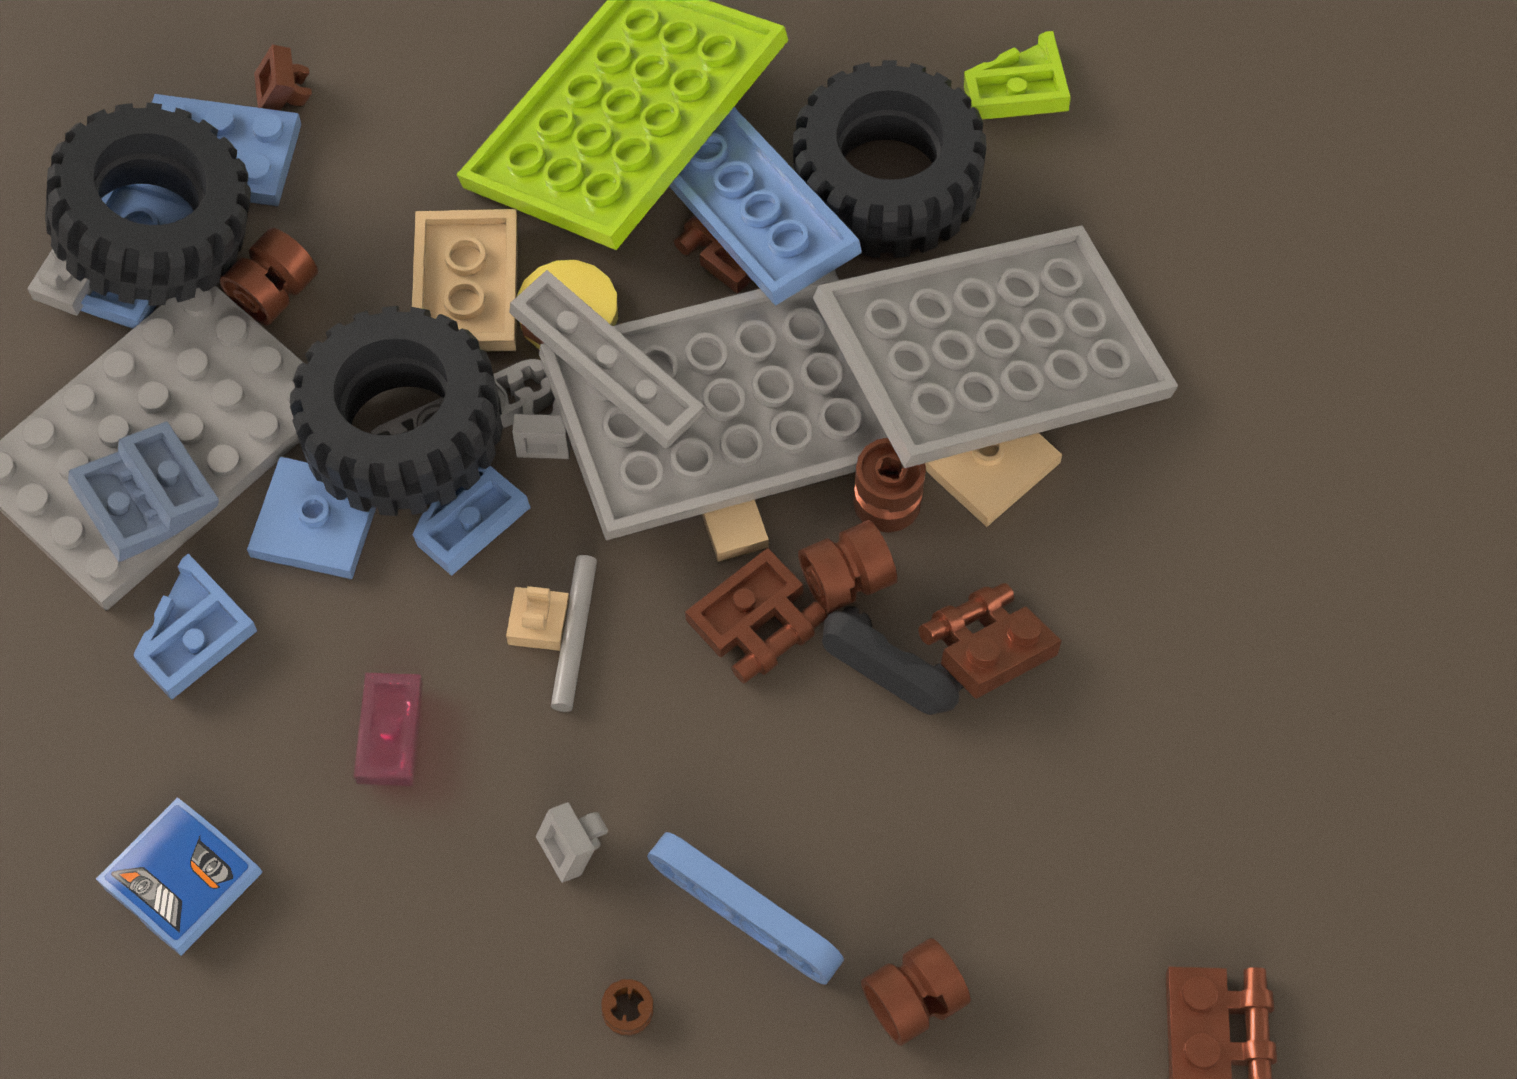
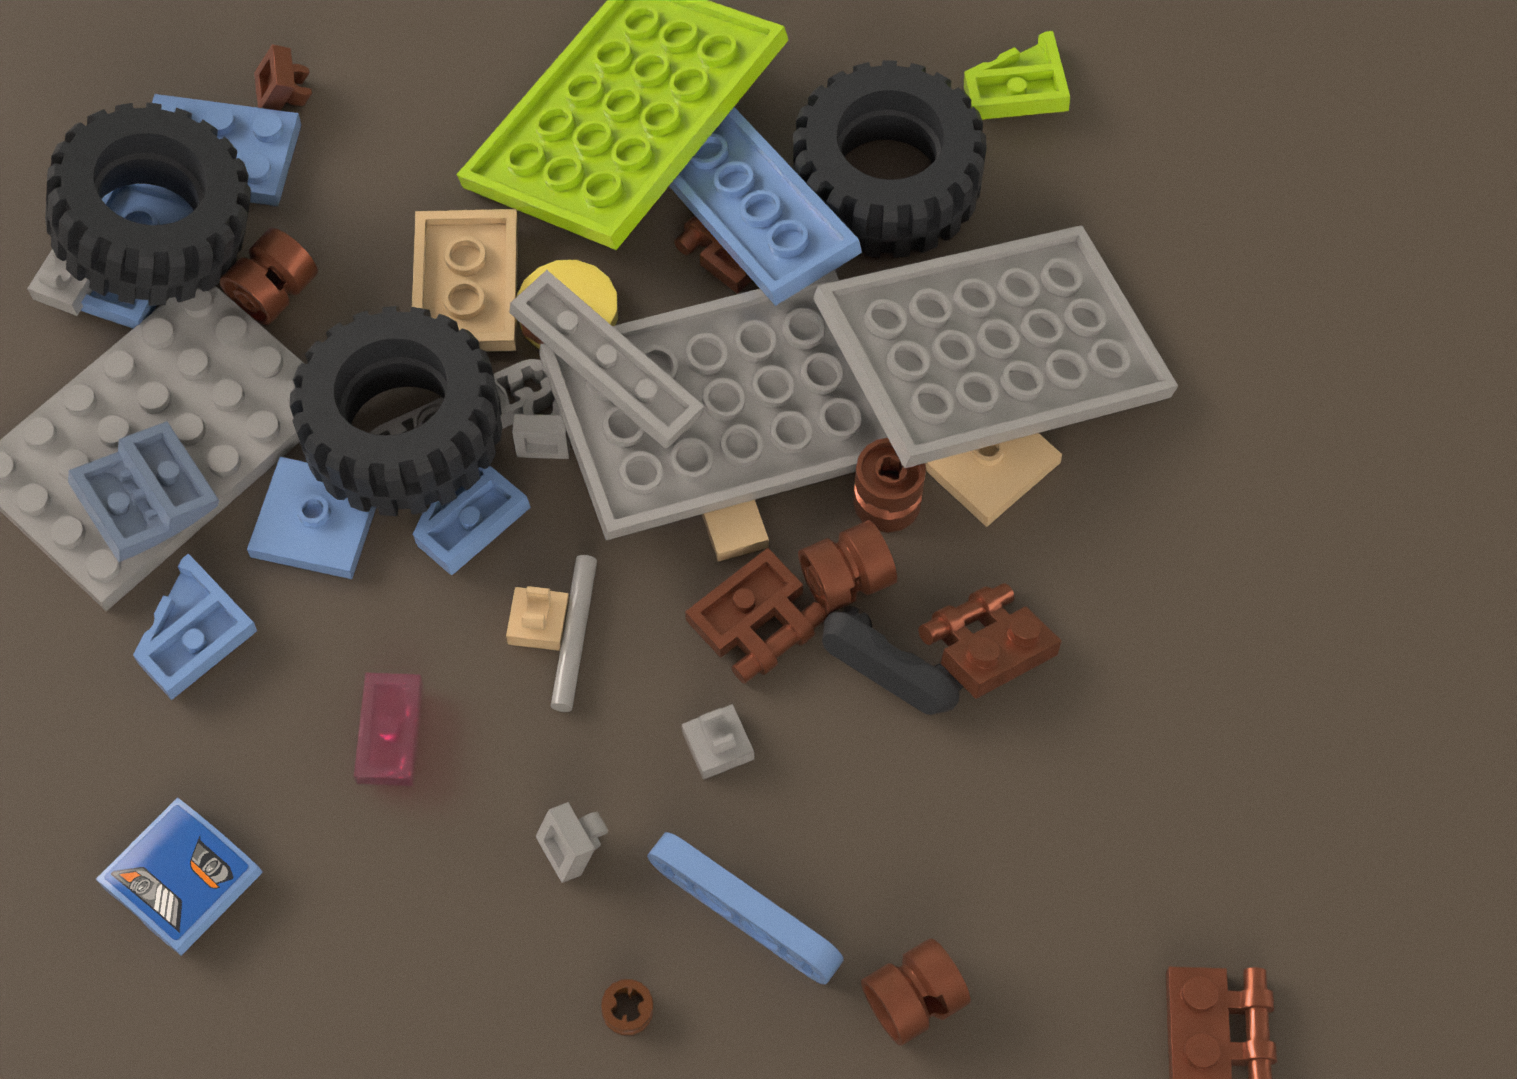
none -> light grey tile [682,704,754,780]

